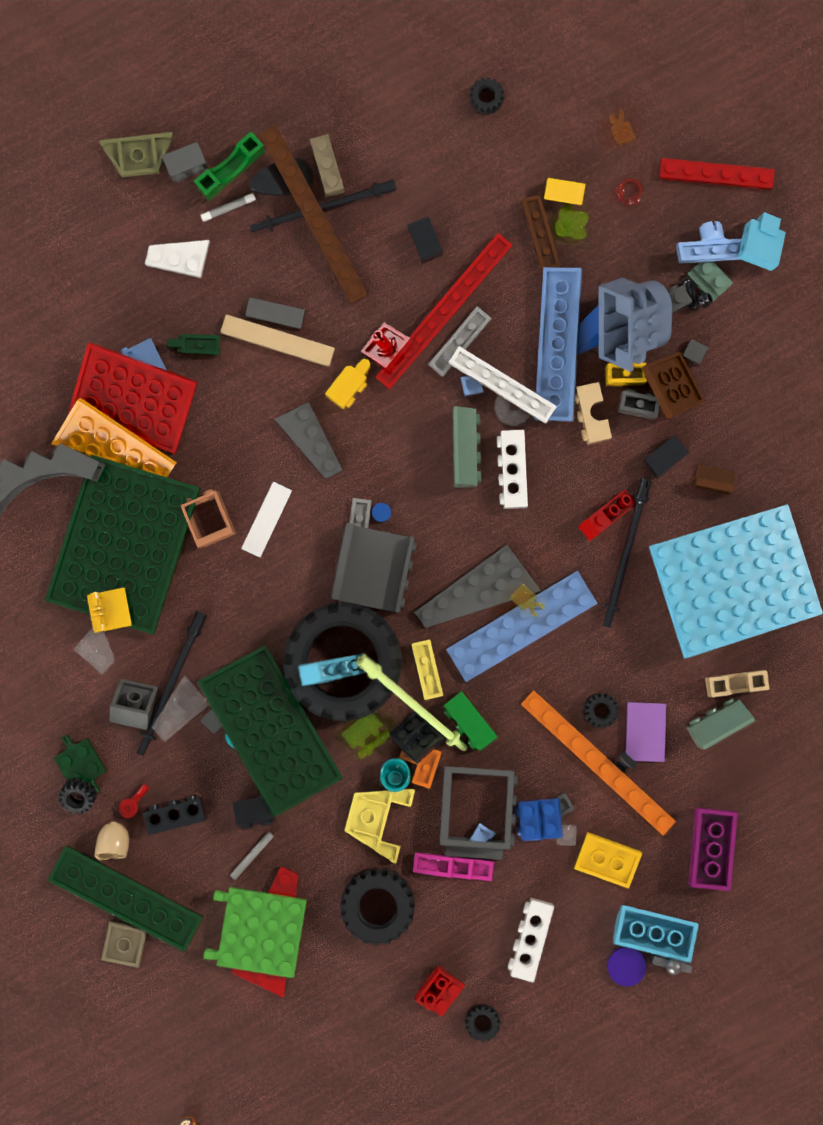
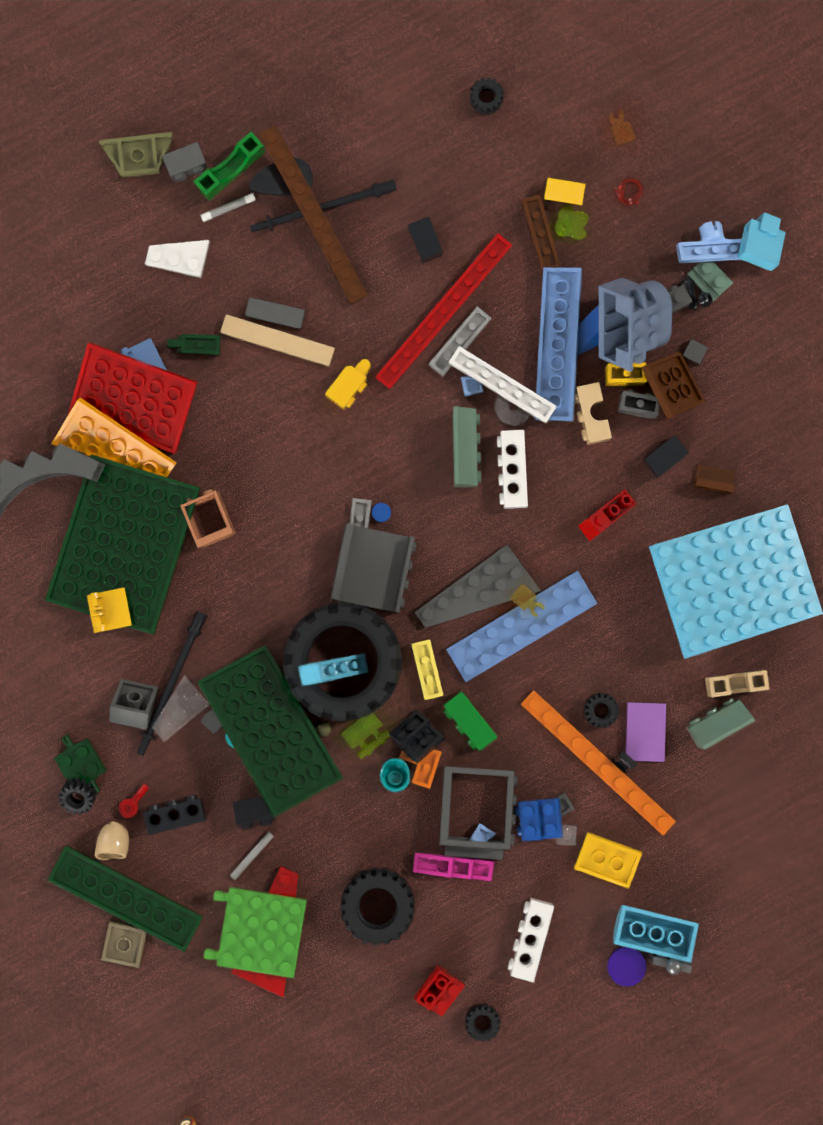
clear wing [73,627,116,675] -> none
white sticker [241,482,292,557] -> none
dark grey wing [275,402,343,479] -> none
dark tan brick [310,134,345,199] -> none
light yellow wing [345,789,415,863] -> none
yellowish green bar [356,654,468,751] -> none
red plate [361,322,413,371] -> none
black bar [603,478,652,628] -> none
red plate [659,158,775,190] -> none
magenta brick [688,807,738,891] -> none
none -> olive hinge [314,721,331,737]

